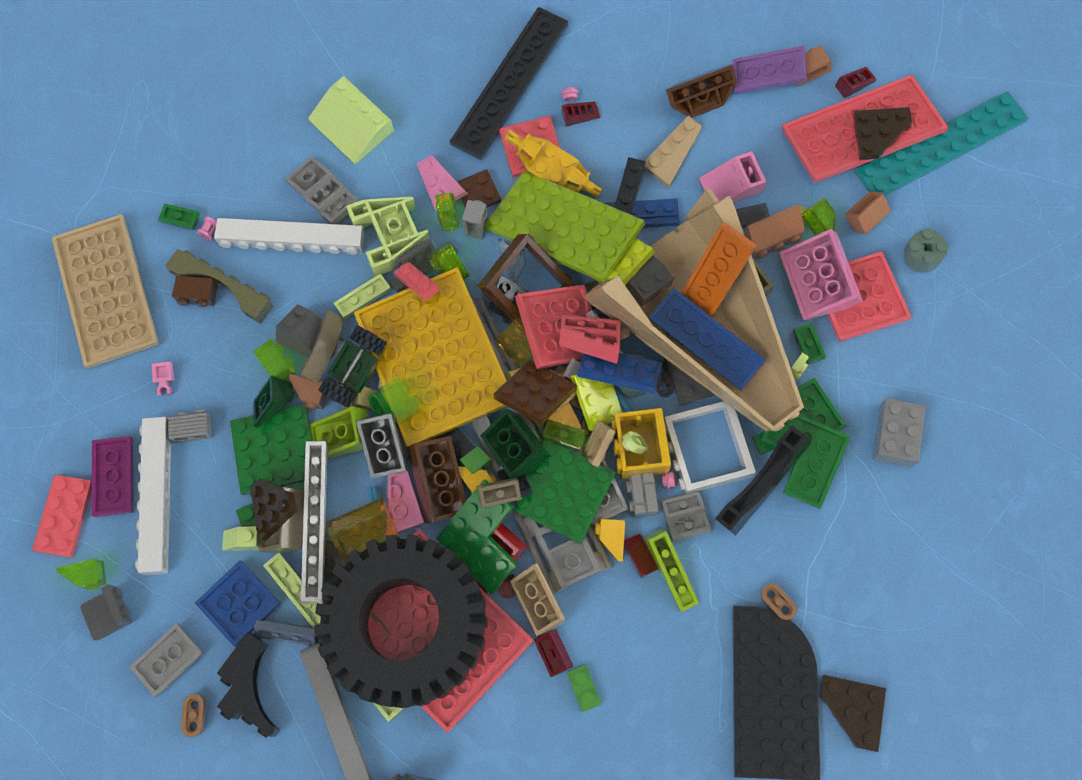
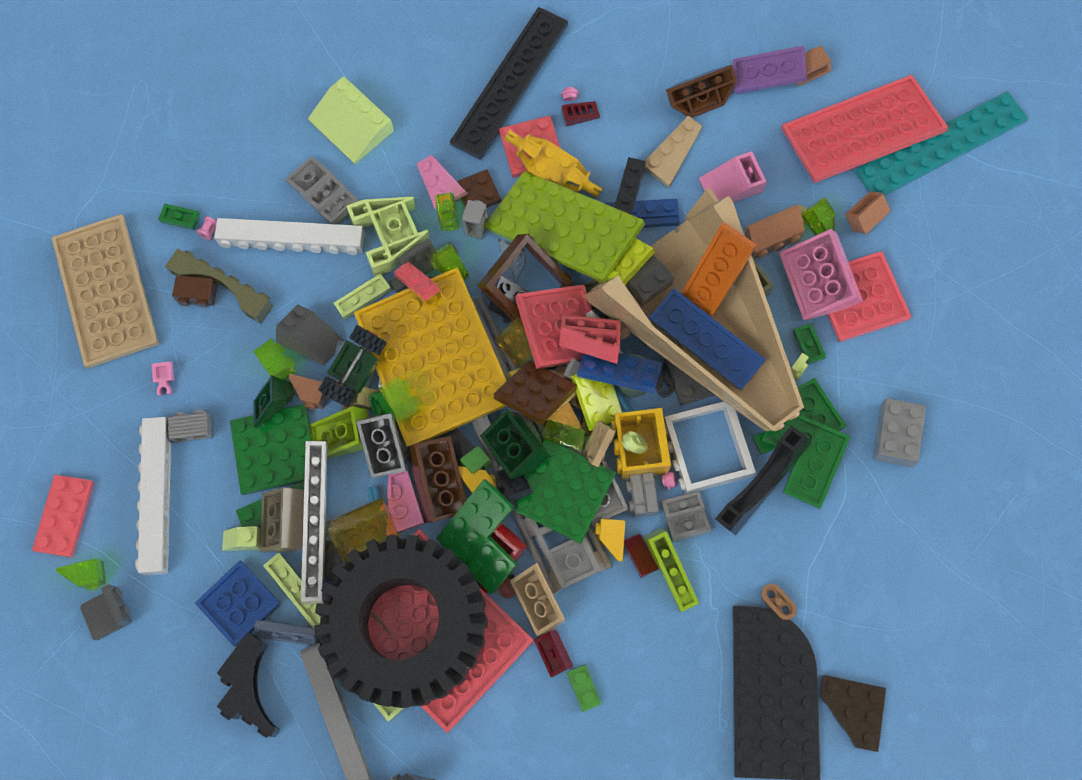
magenta plate [91,436,133,517] -> none
light grey plate [129,623,204,697] -> none
medium nougat plate [181,694,206,737] -> none
dark brown plate [250,478,297,541] -> none
dark tan slope [300,309,343,383] -> none
dark tan slope [476,478,522,508] -> none
clear smoke plate [735,203,770,228] -> none
dark red slope [835,67,877,98] -> none
dark brown plate [853,107,912,160] -> none
sand green brick [904,228,948,272] -> none

